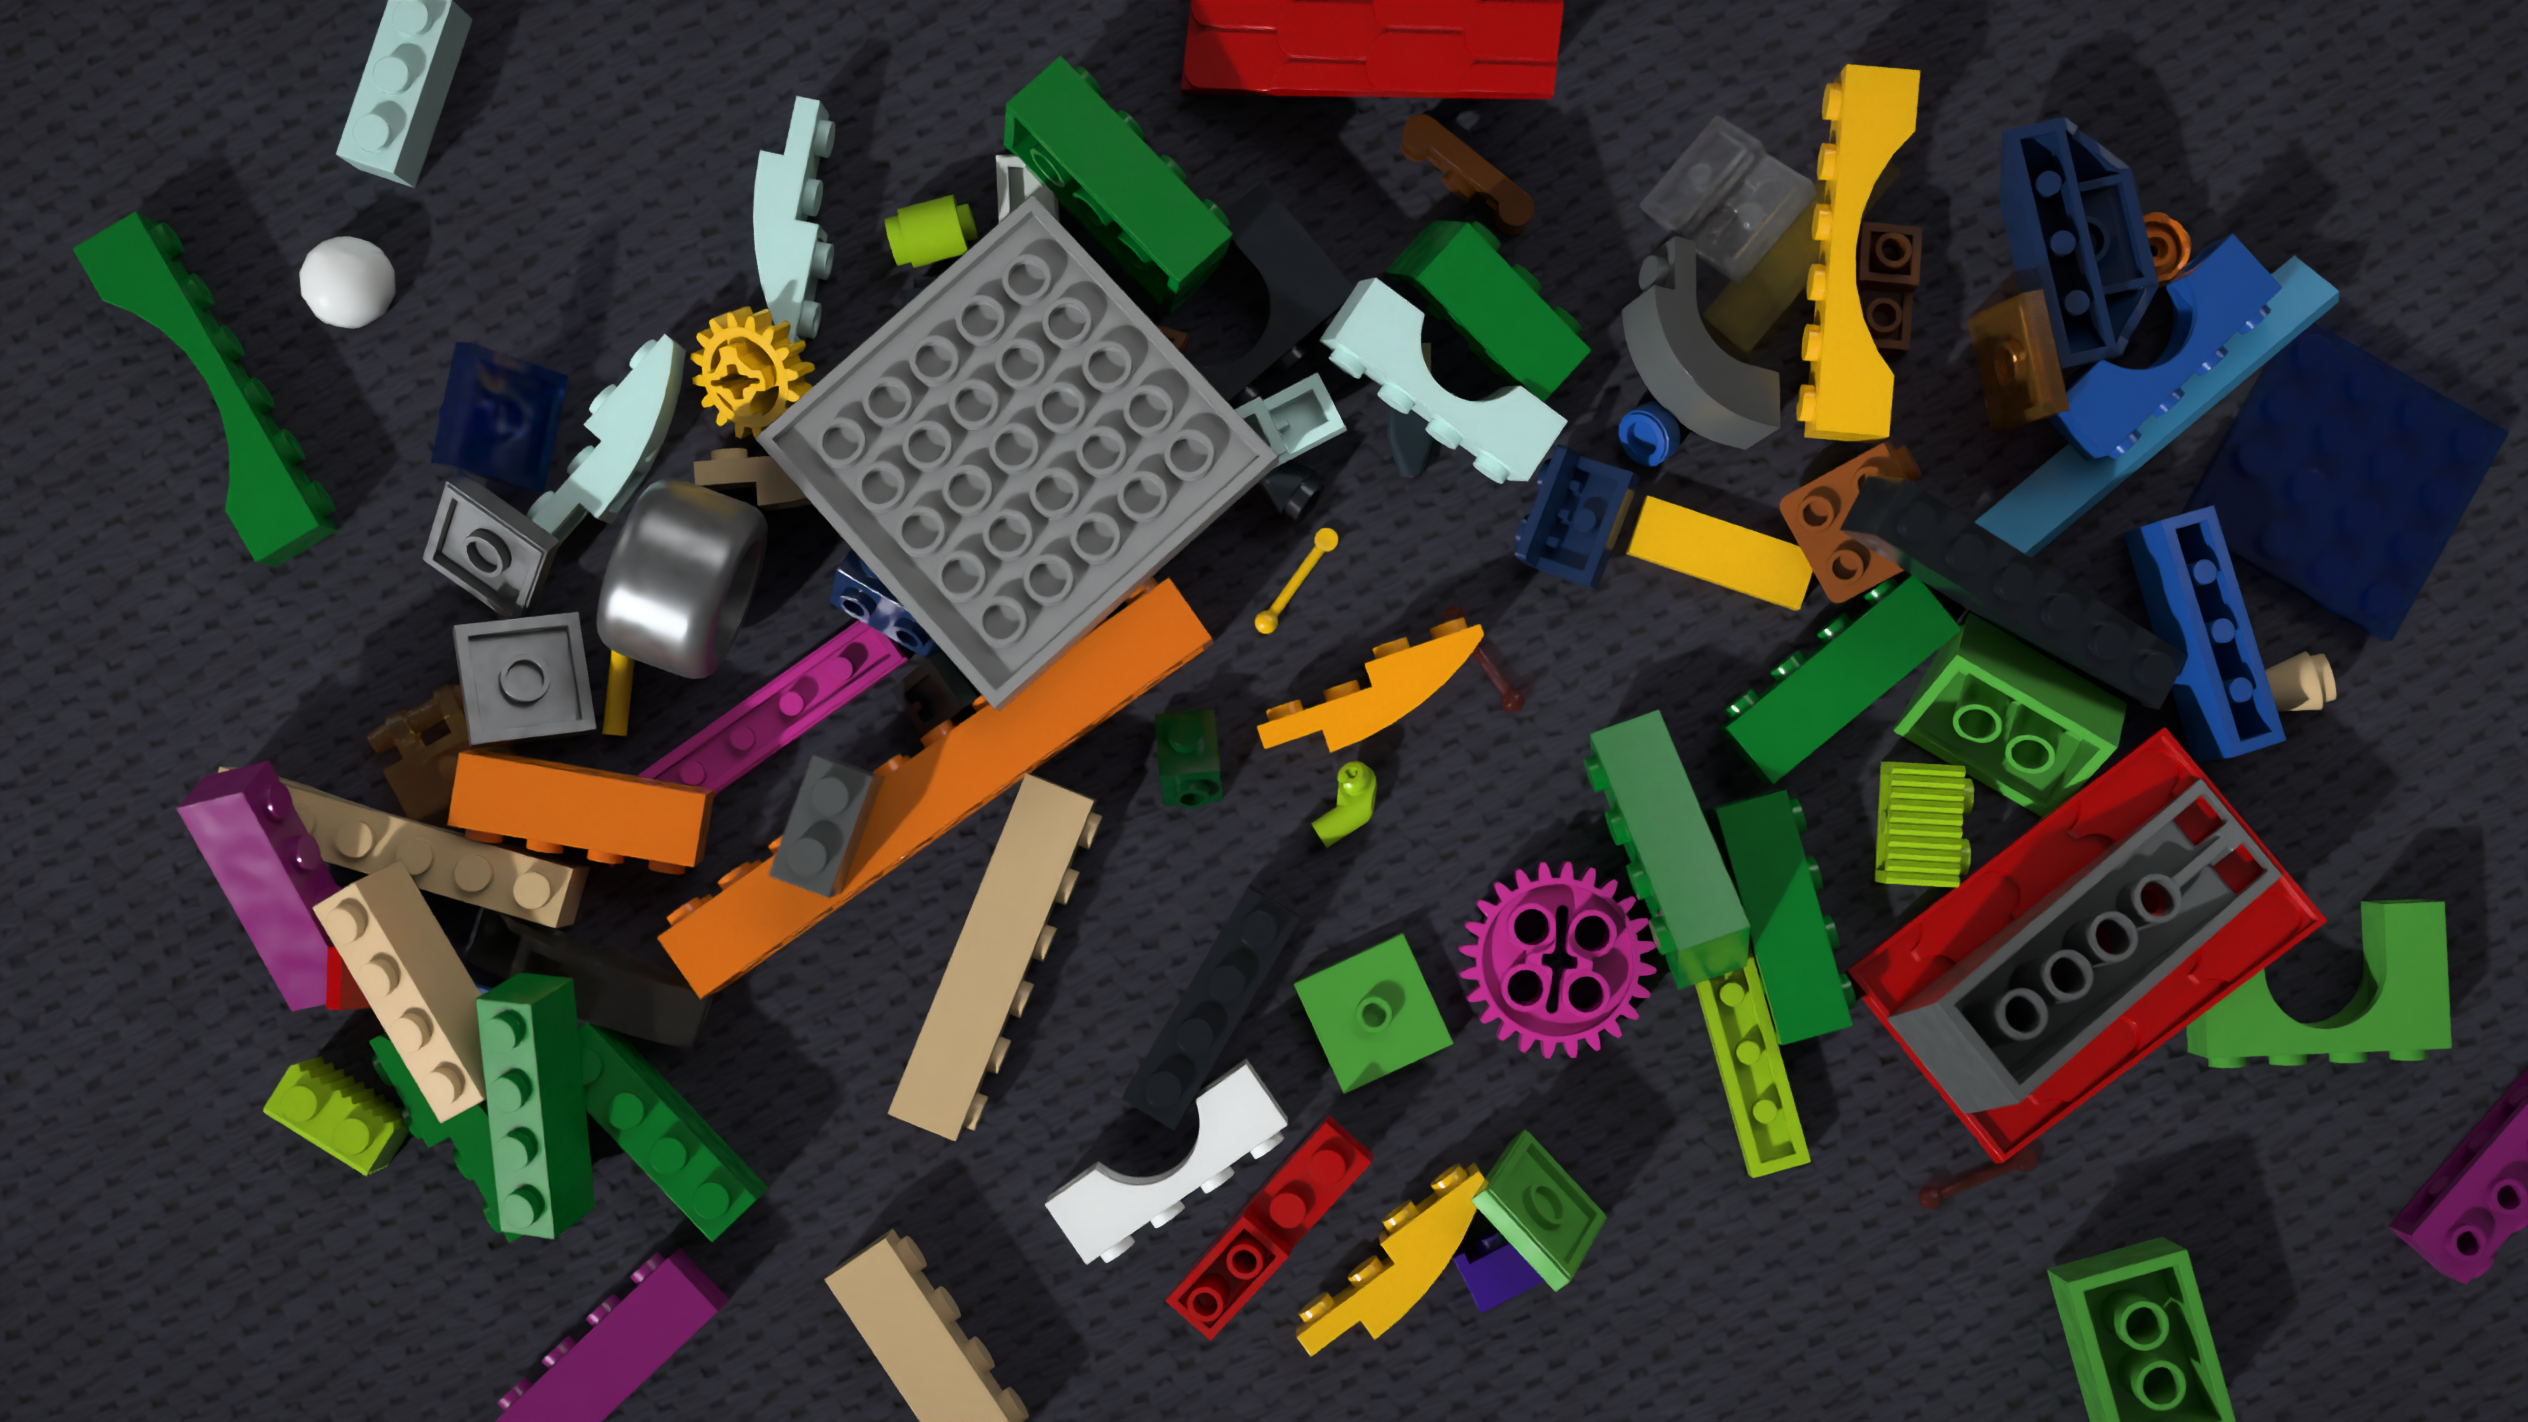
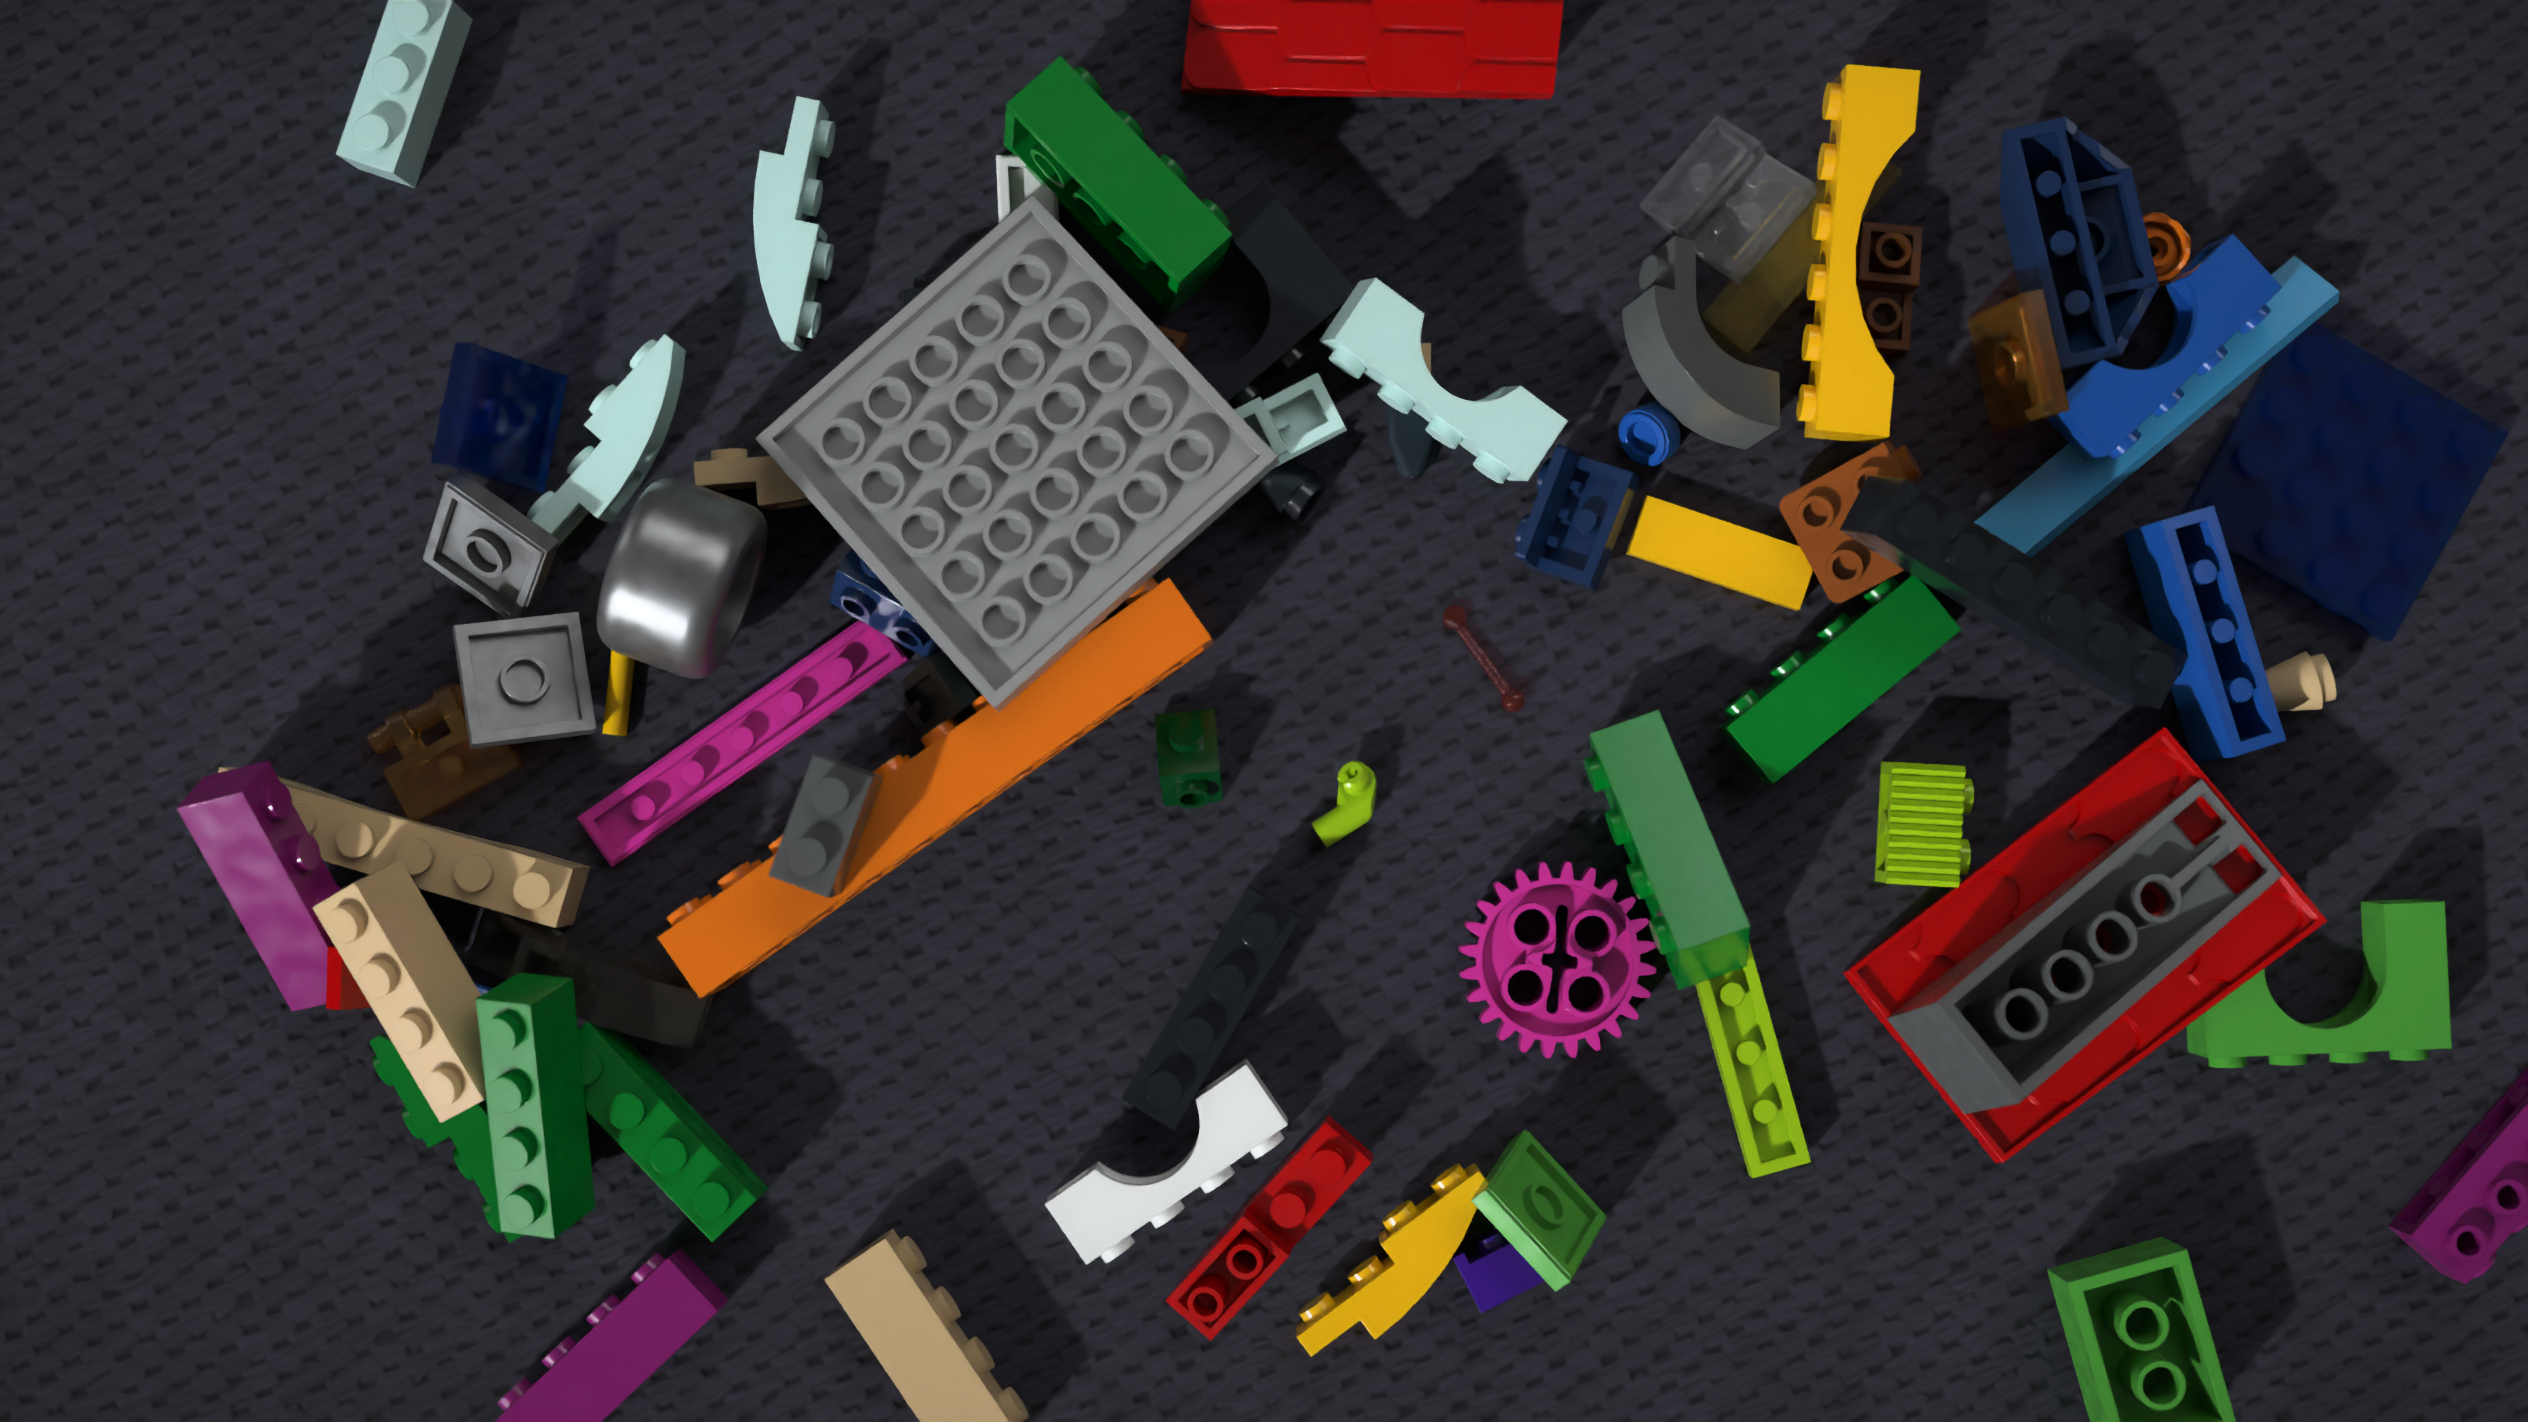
green arch [72,212,338,567] -> none
lime brick [263,1056,410,1177] -> none
white hair [299,236,396,328] -> none
orange brick [447,748,715,874] -> none
yellow gear [691,306,815,442] -> none
lime brick [884,194,978,268] -> none
tan brick [888,773,1103,1142] -> none
yellow hinge [1255,528,1338,634] -> none
light orange slope [1257,617,1484,753] -> none
bright green plate [1293,933,1454,1094] -> none
green wedge [1385,220,1591,403] -> none
reddish brown plate [1400,114,1534,237] -> none
green brick [1707,789,1856,1045] -> none
bright green slope [1893,612,2127,817] -> none
clear red hinge [1918,1147,2038,1210] -> none

